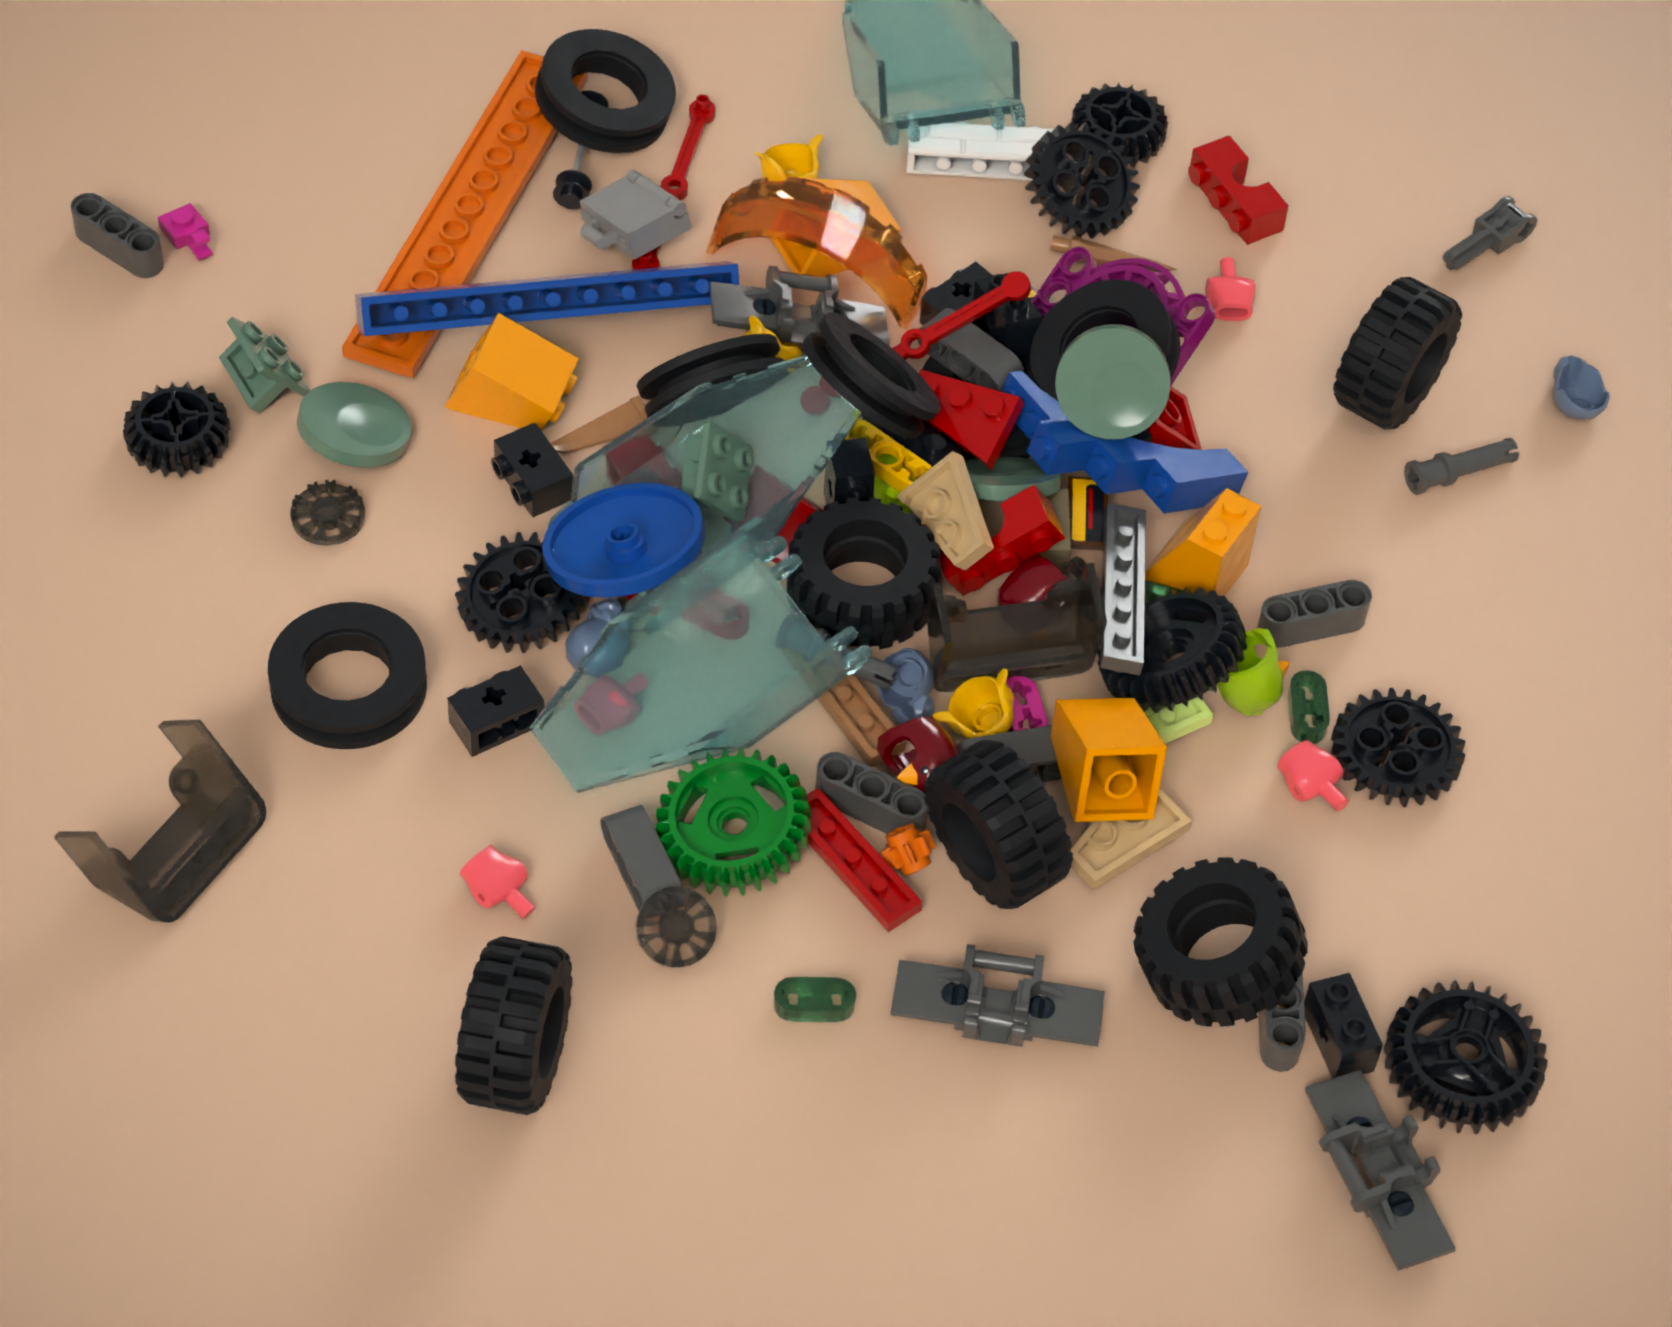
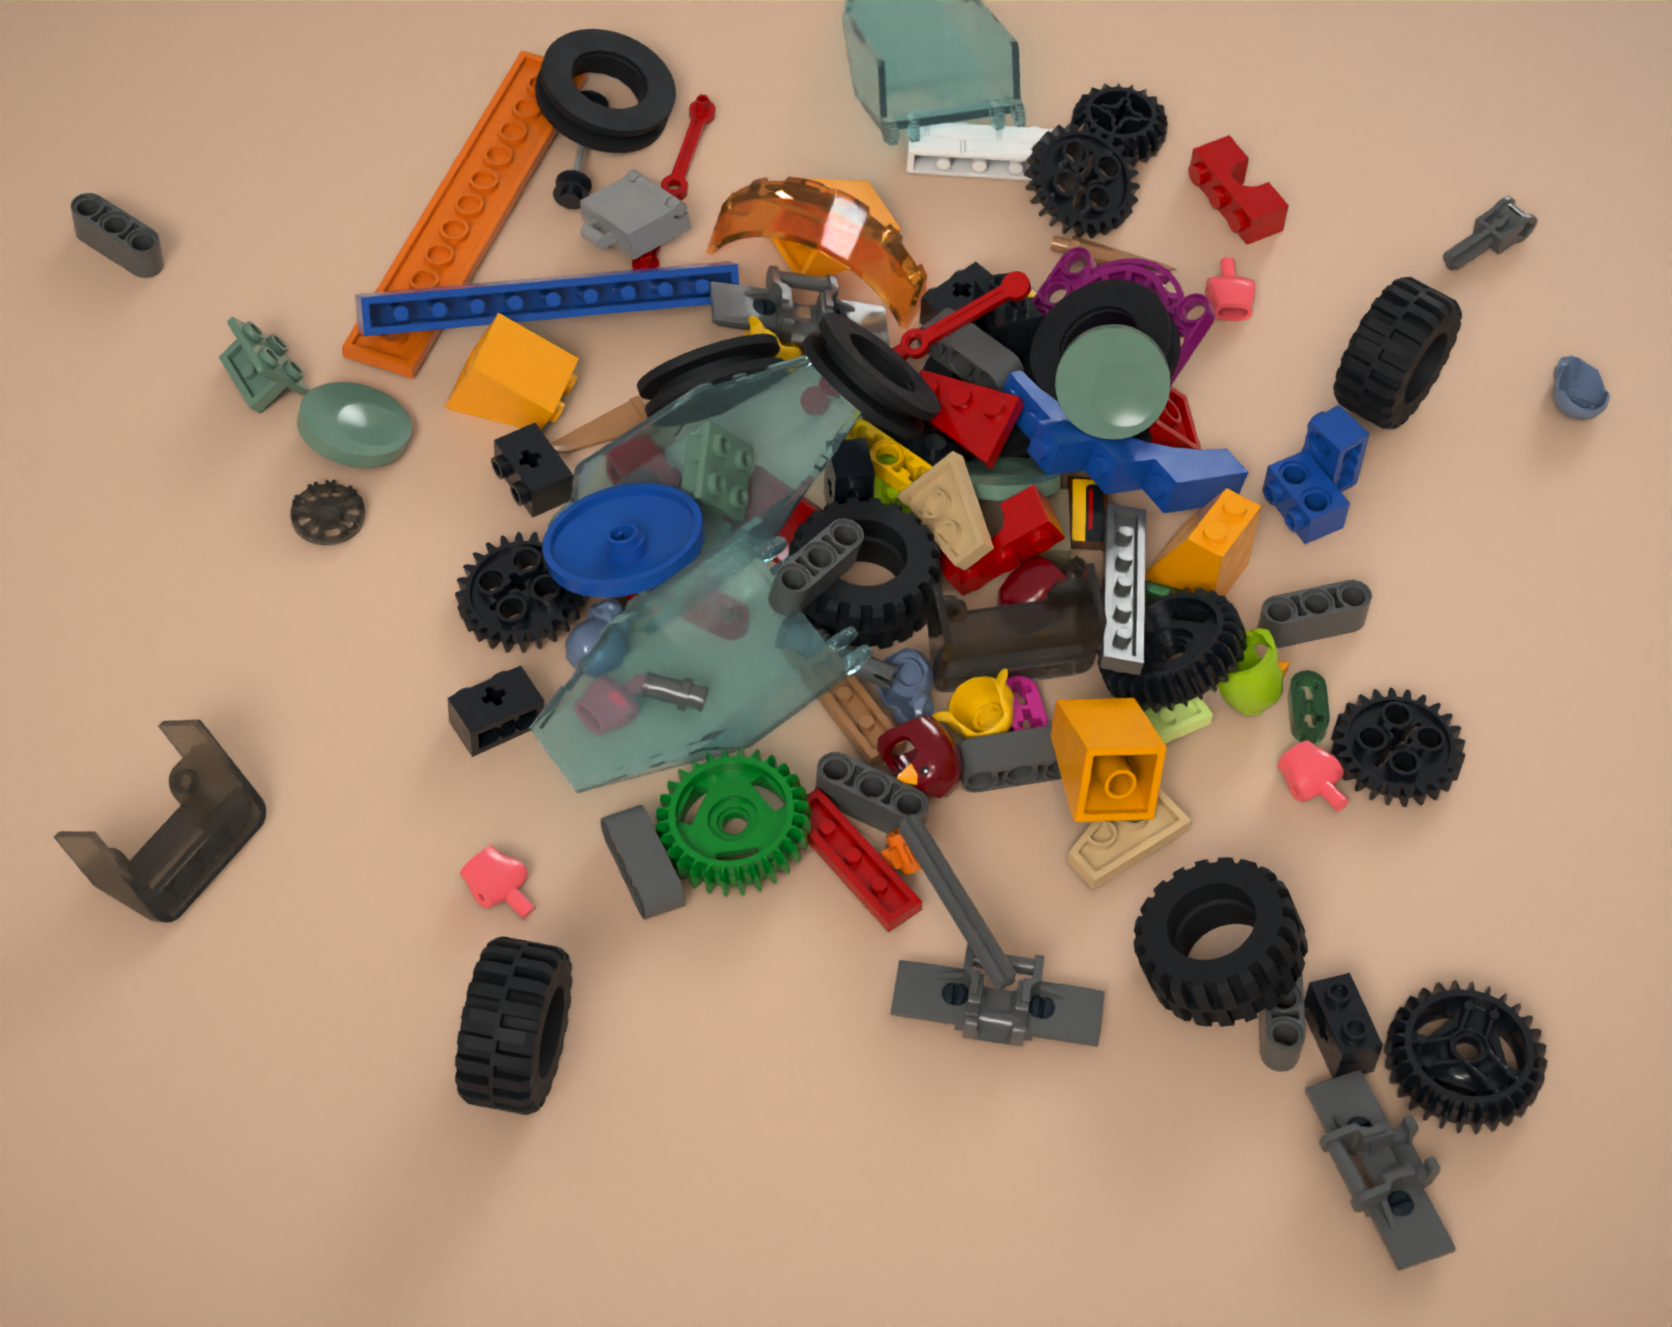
black gear [123,382,231,478] -> none
dark pink plate [157,203,213,261] -> none
black tyre [268,602,427,749] -> none
clear smoke wheel [635,887,717,968] -> none
yellow hair [755,134,823,195] -> none
clear green beam [773,977,856,1022] -> none
black tyre [924,740,1073,909] -> none
dark grey pin [1404,438,1519,495] -> none
none -> dark grey pin [641,671,708,712]
none -> dark grey beam [768,518,864,616]
none -> dark grey axle [899,814,1016,989]
none -> blue brick [1262,450,1350,544]
none -> blue brick [1301,405,1370,493]

